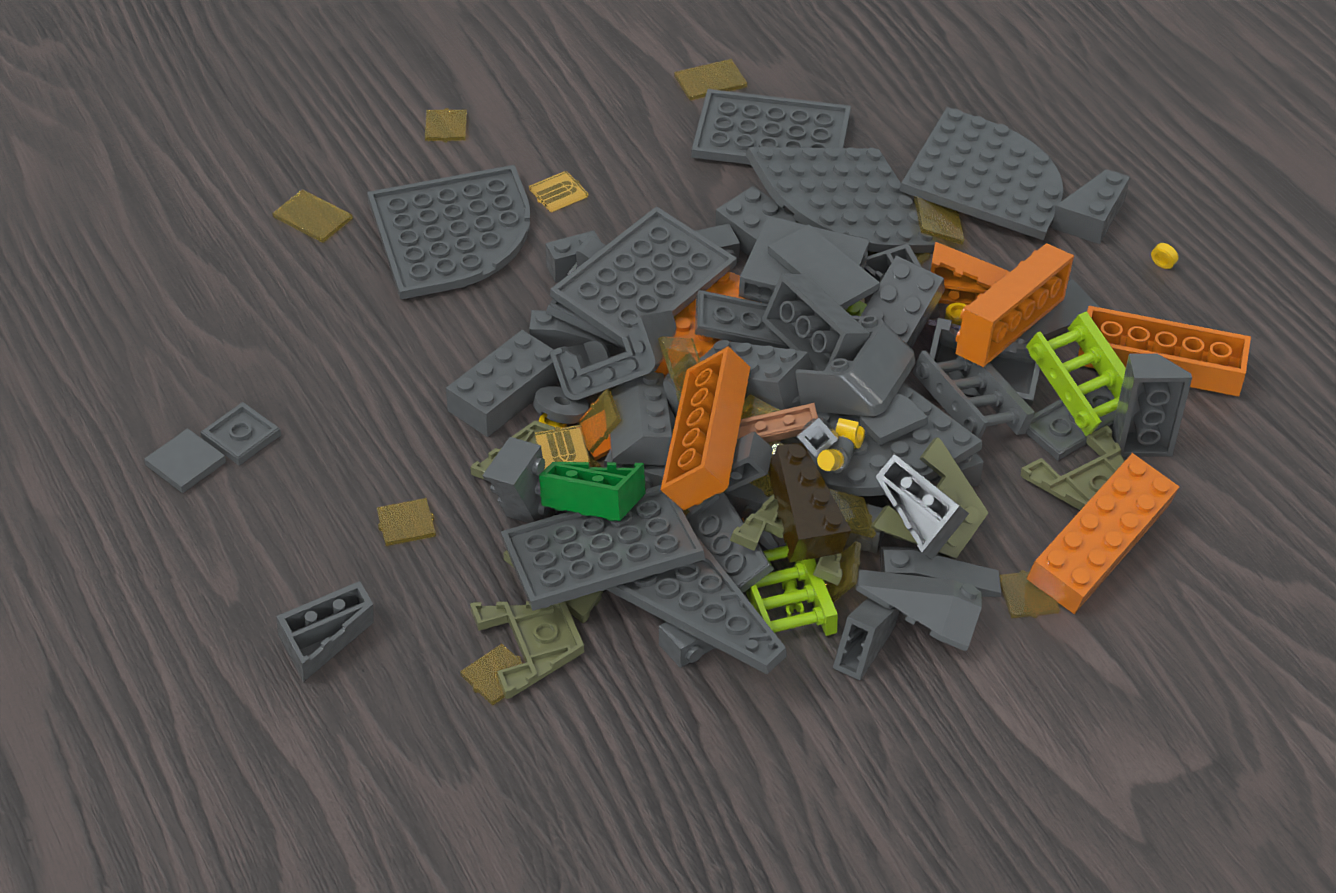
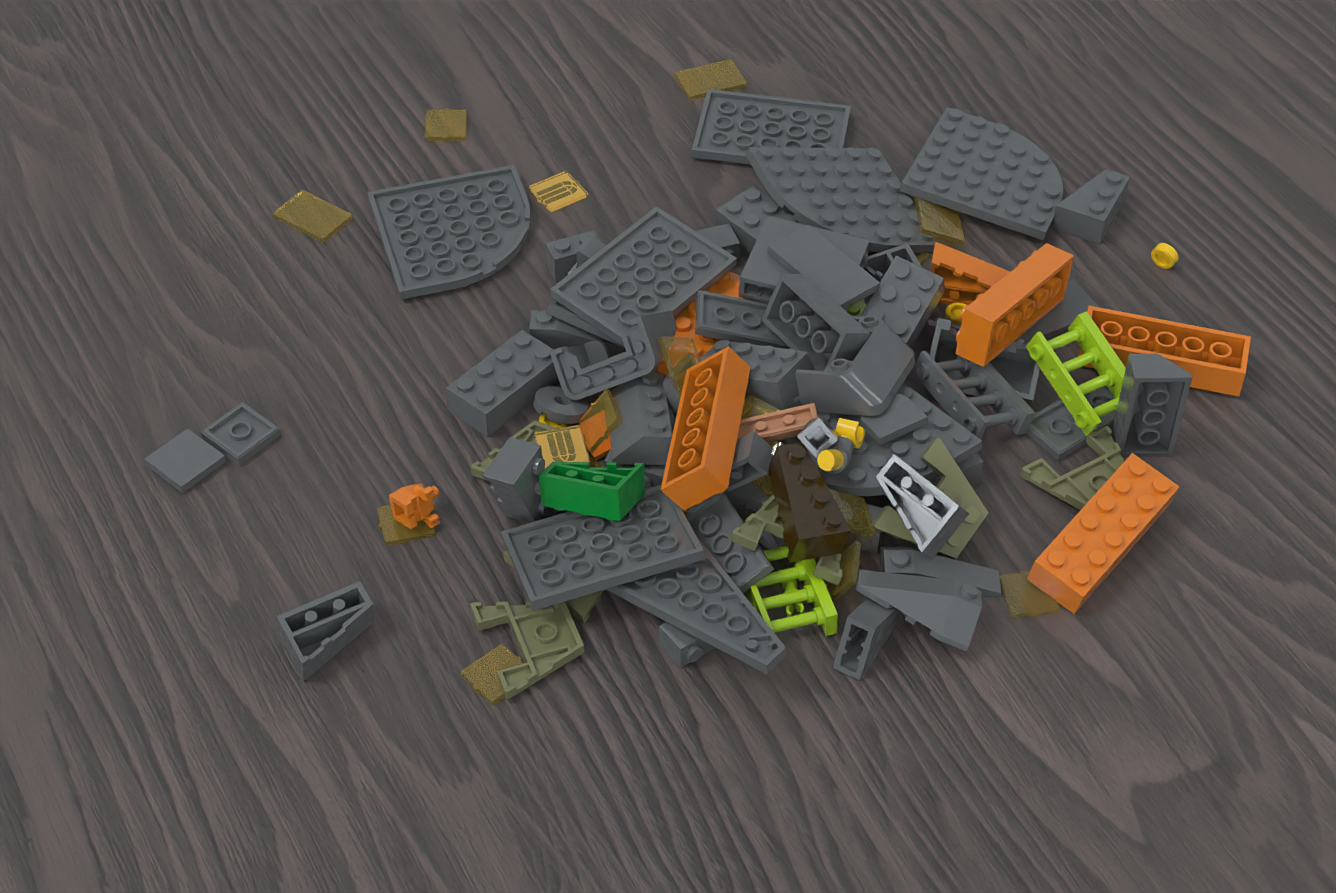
none -> orange piece [388,483,440,529]

